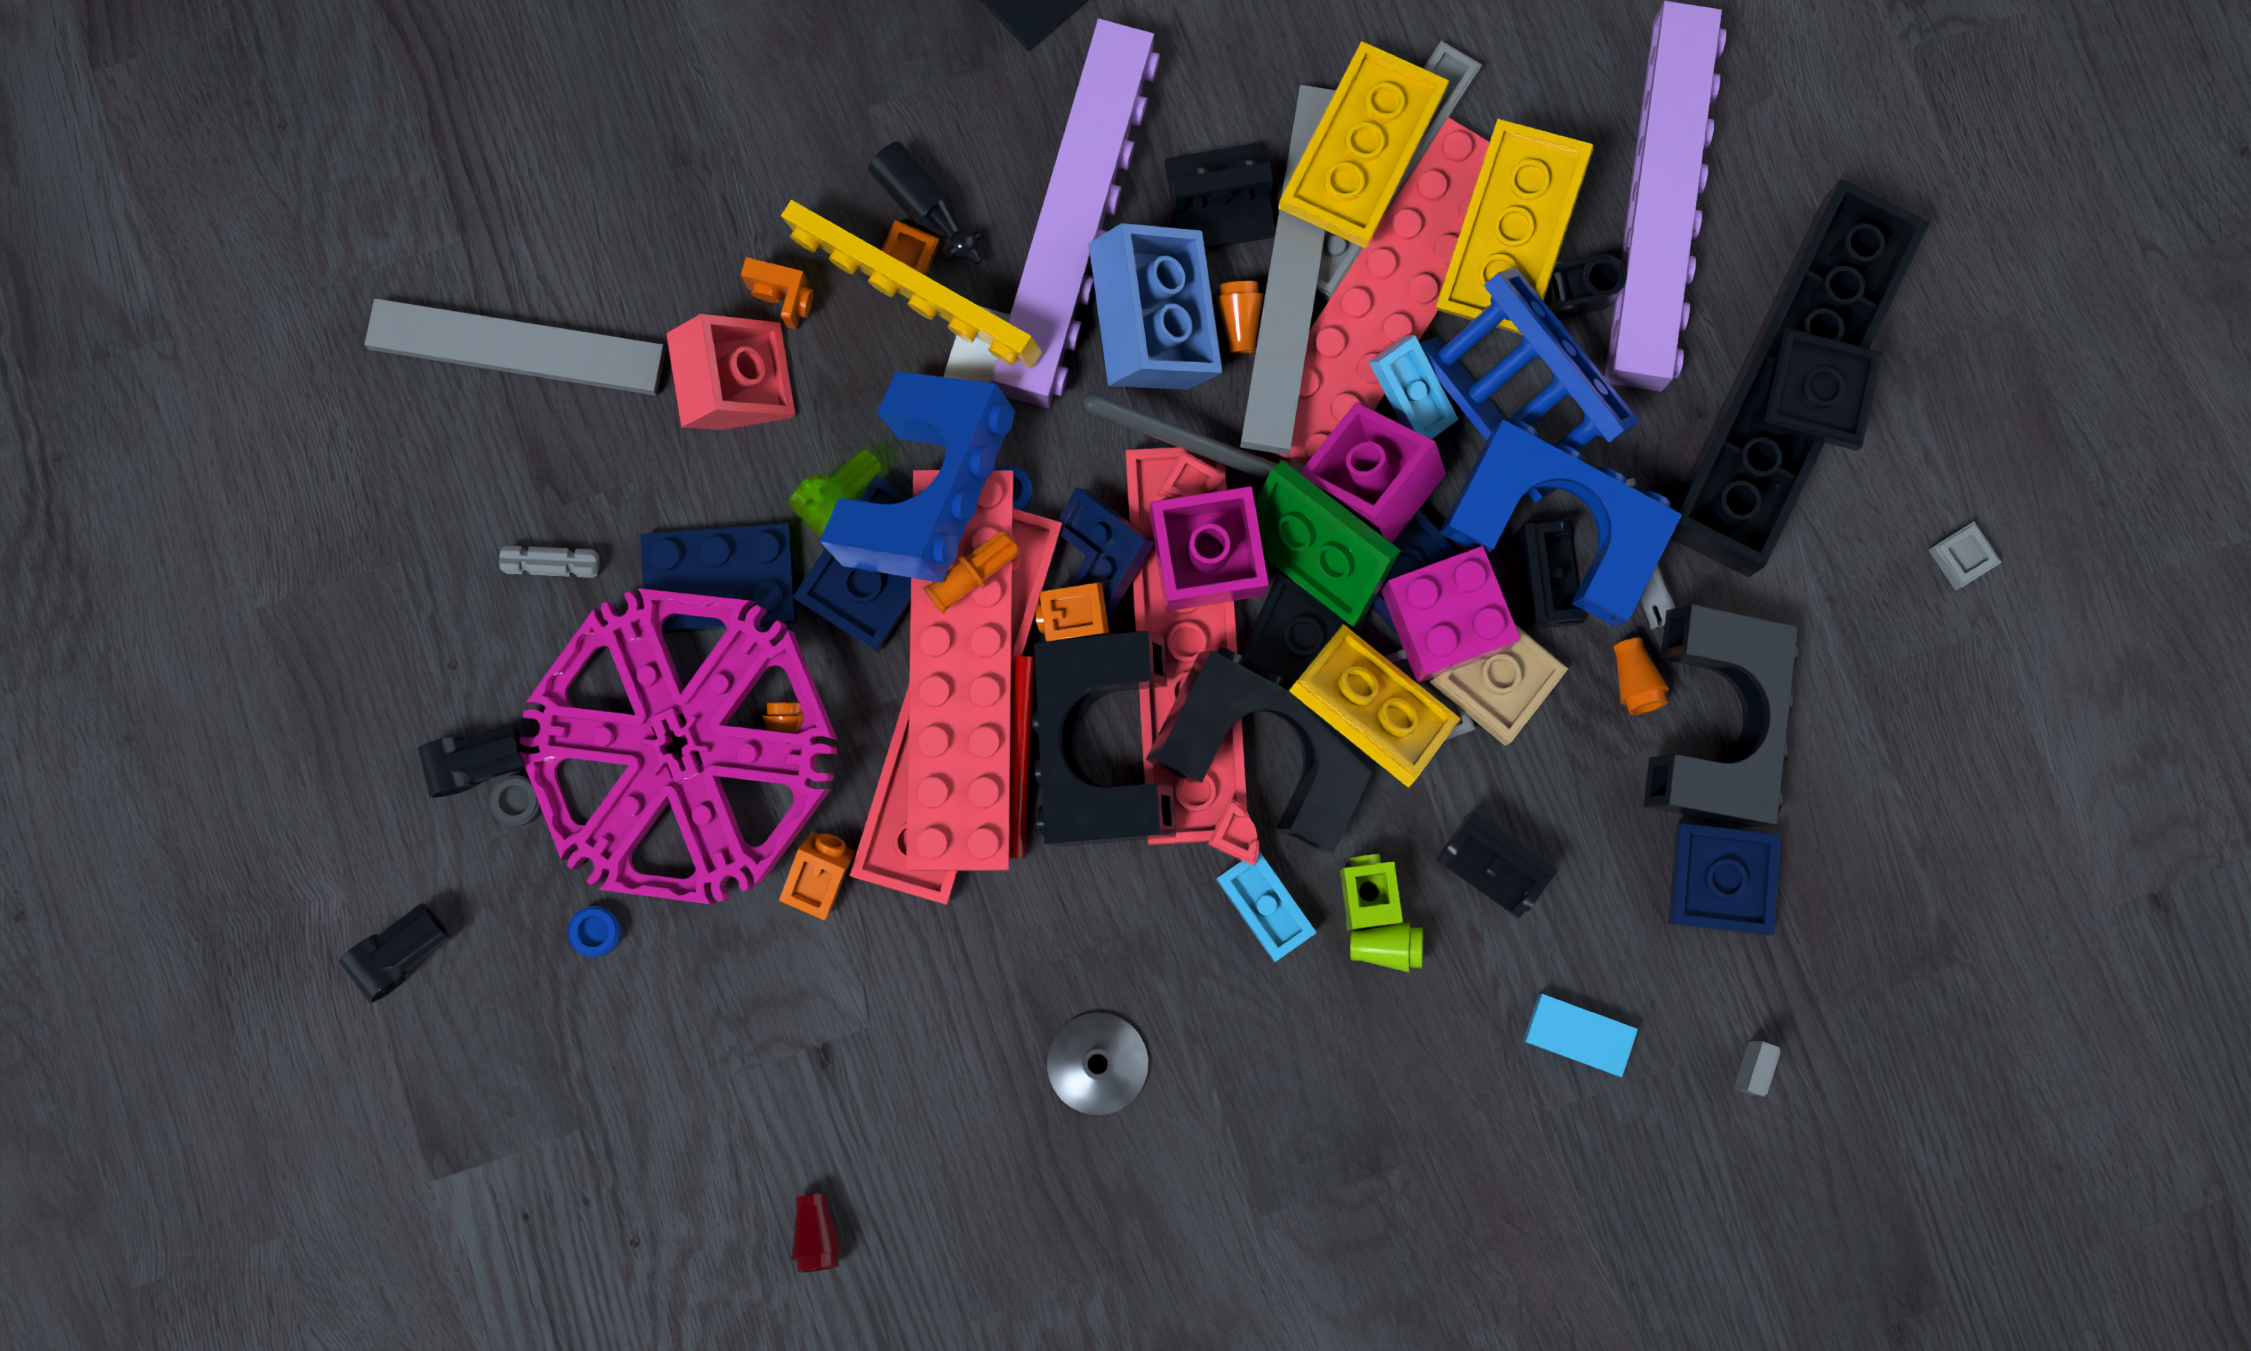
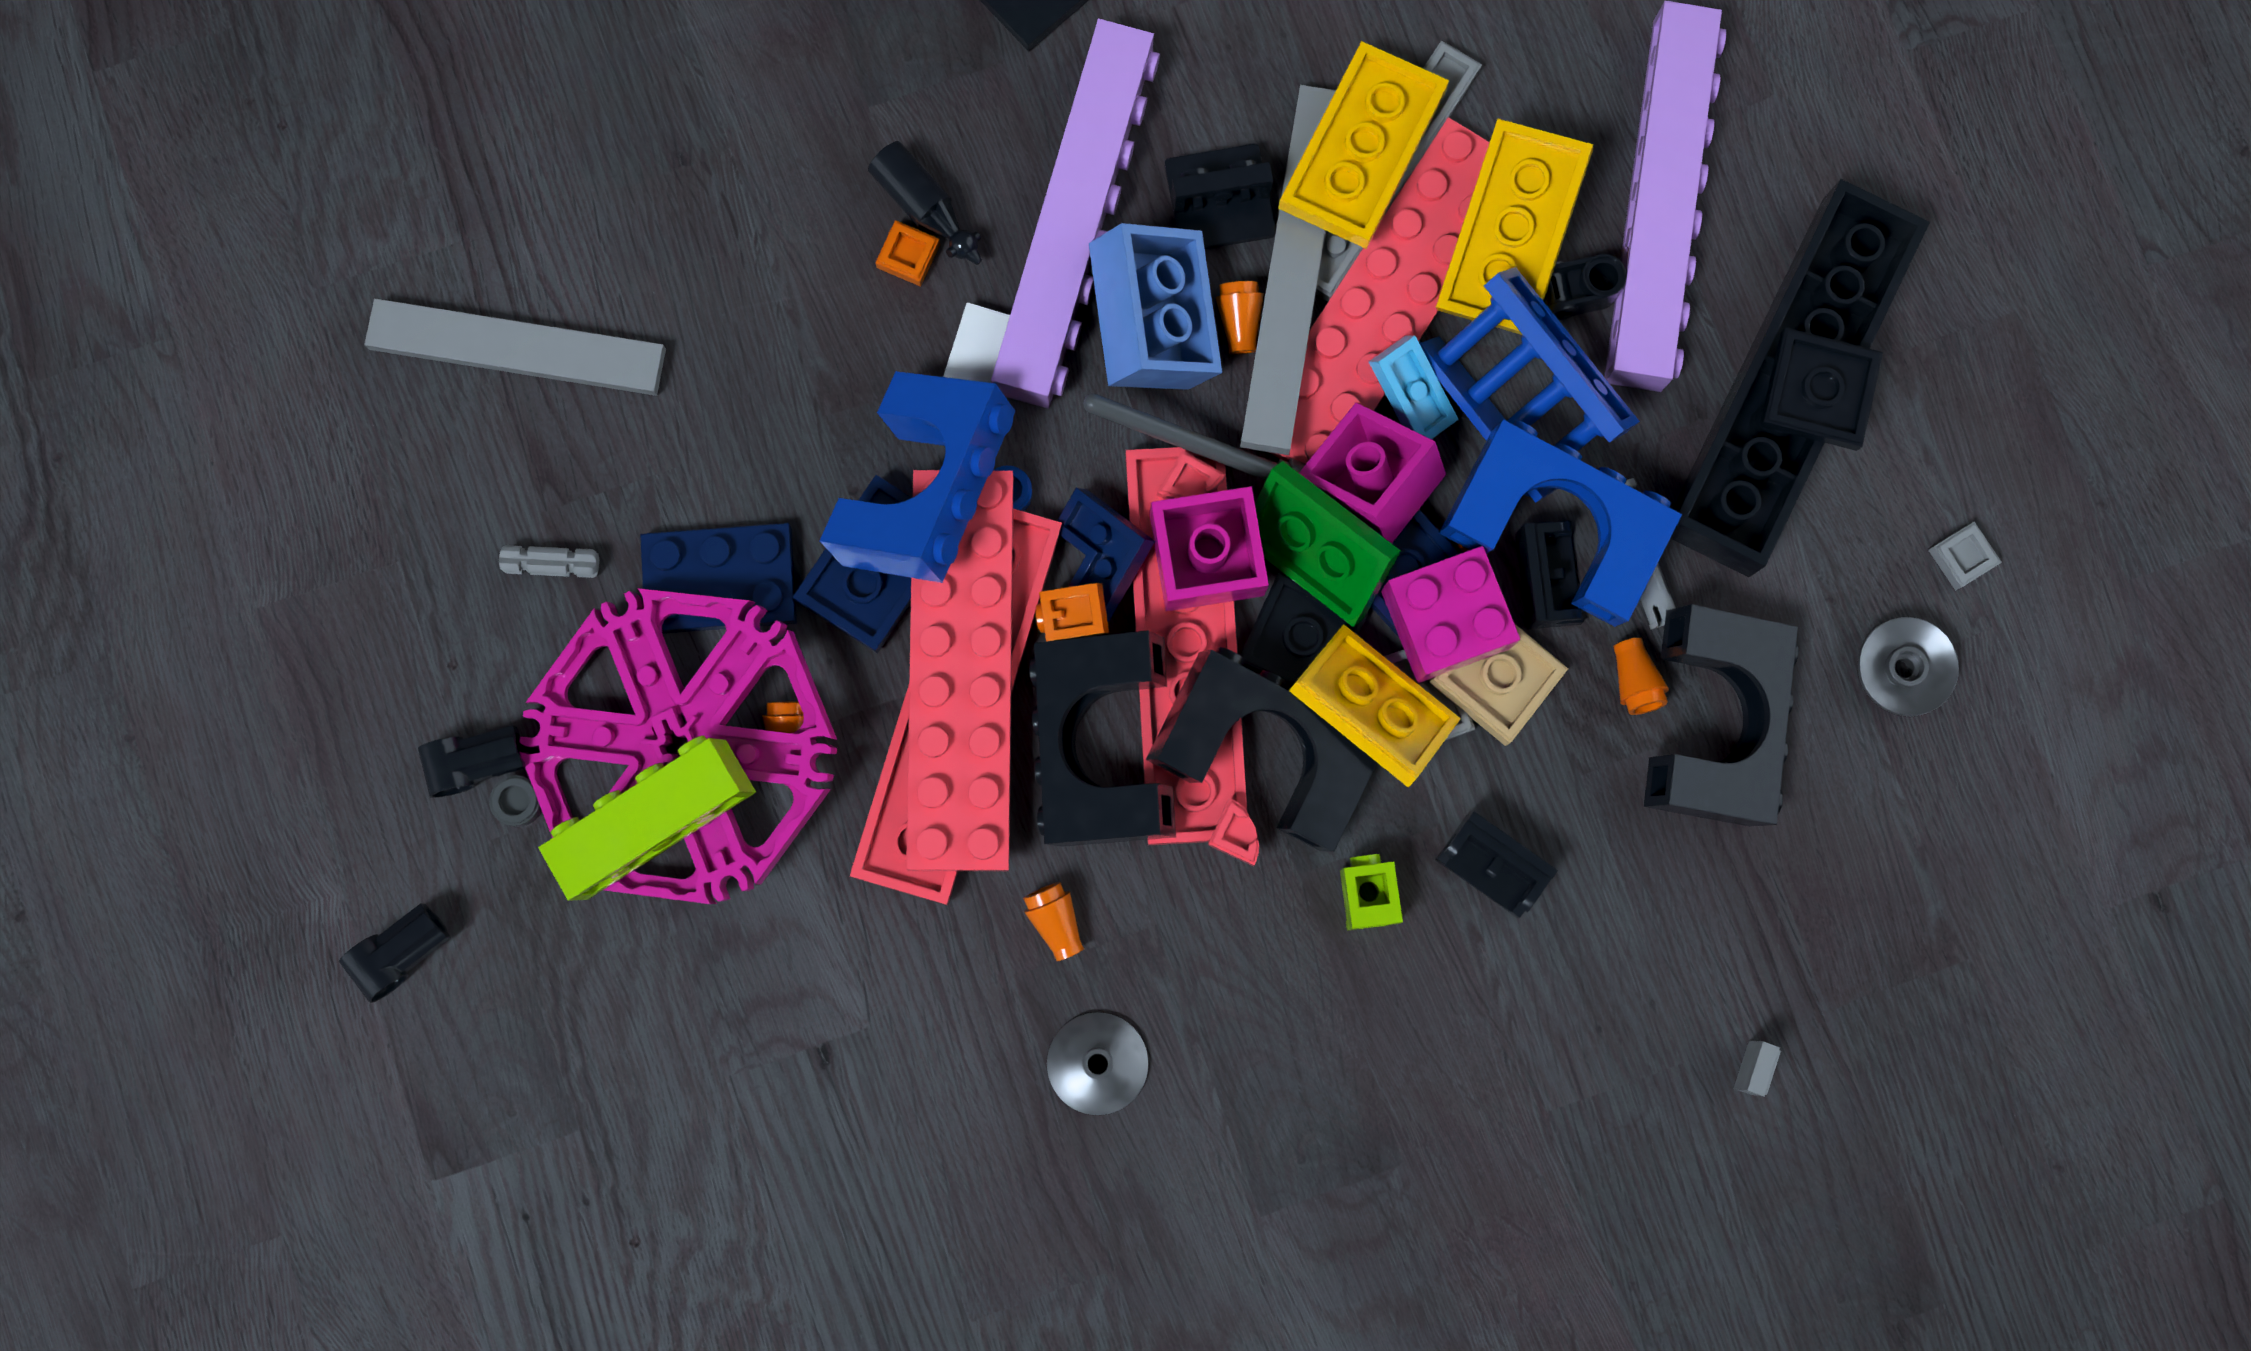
blue tile [568,906,622,958] -> none
coral slope [666,314,796,430] -> none
orange bracket [741,257,813,330] -> none
orange bracket [779,833,857,921] -> none
yellow plate [781,200,1042,369] -> none
clear neon green axle [787,449,882,538] -> none
dark red cone [791,1193,843,1273] -> none
orange axle [923,531,1019,614] -> none
red bar [1009,656,1035,858] -> none
medium azure plate [1216,851,1317,962] -> none
lime cone [1350,922,1423,973] -> none
medium azure tile [1523,994,1638,1077] -> none
dark blue plate [1668,823,1781,936] -> none
none -> lime brick [538,736,756,901]
none -> orange cone [1023,882,1084,961]
none -> flat silver dish [1858,617,1959,716]

